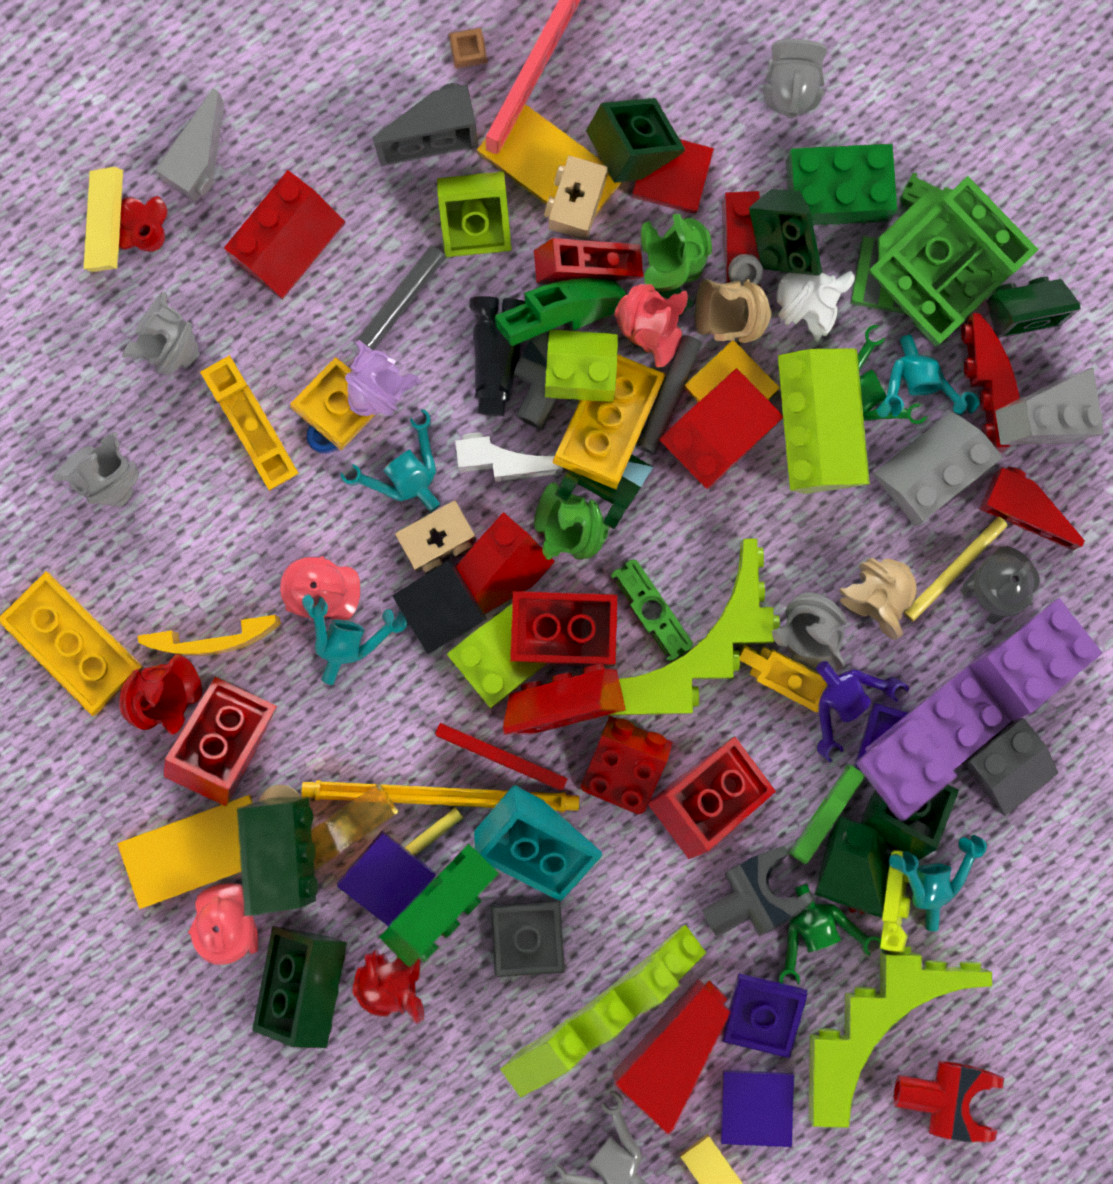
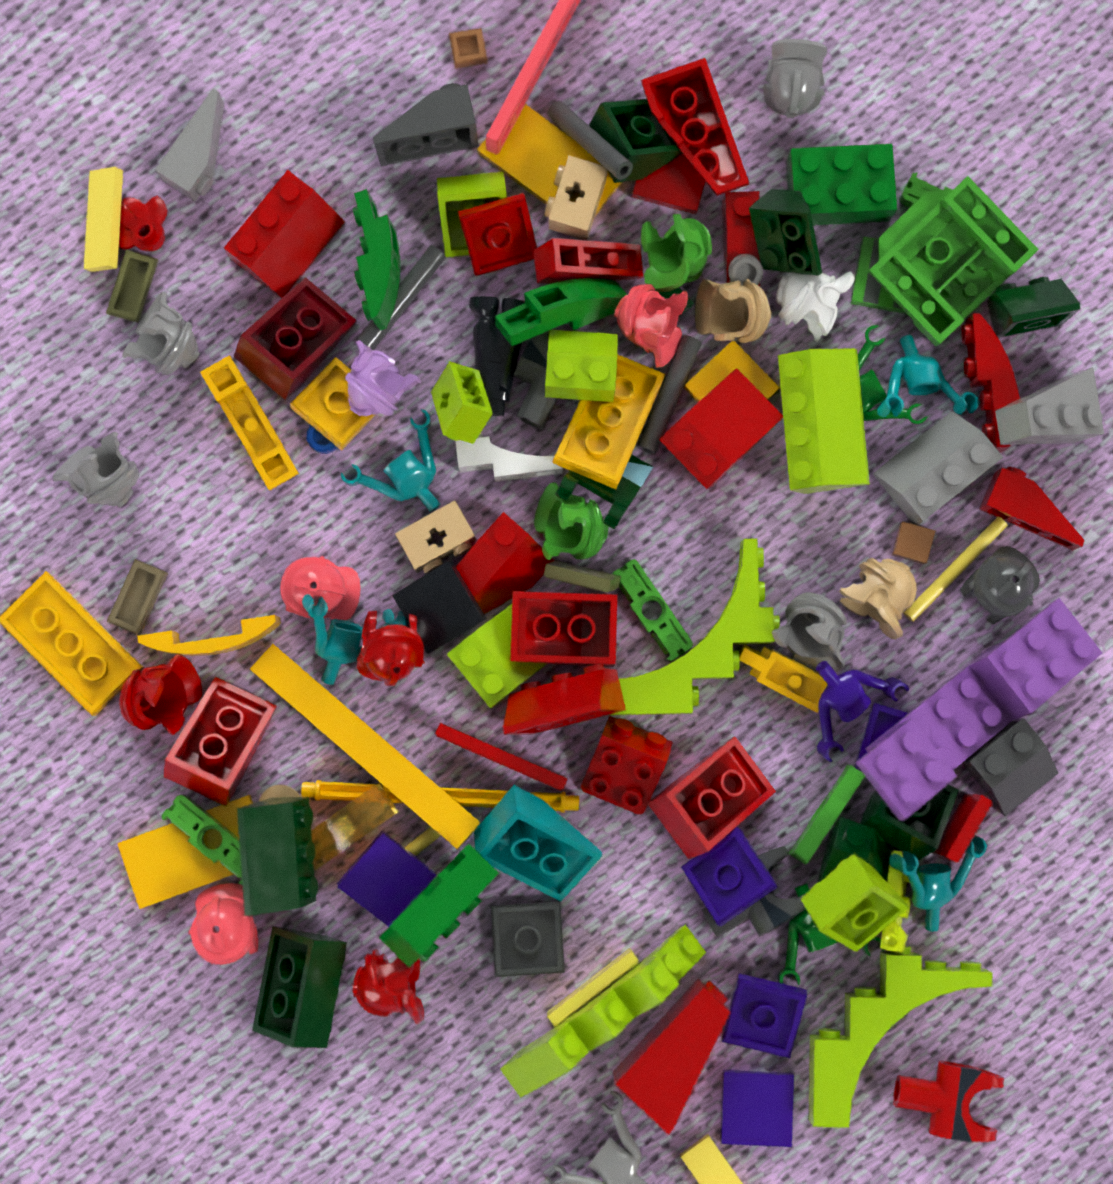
none -> olive tile [106,250,159,323]
none -> dark tan tile [107,559,168,635]
none -> bright green piece [162,795,242,884]
none -> dark red slope [234,277,357,400]
none -> yellow tile [250,644,481,850]
none -> green slope [352,189,400,331]
none -> red helmet [357,611,425,686]
none -> lime brick [431,361,493,444]
none -> red tile [458,193,537,276]
none -> olive tile [544,560,621,593]
none -> dark grey piece [547,101,633,180]
none -> light yellow tile [547,948,639,1027]
none -> red wedge [641,58,749,196]
none -> dark purple tile [681,827,778,927]
none -> lime slope [800,854,909,952]
none -> medium nougat tile [892,521,936,565]
none -> red tile [932,793,993,863]

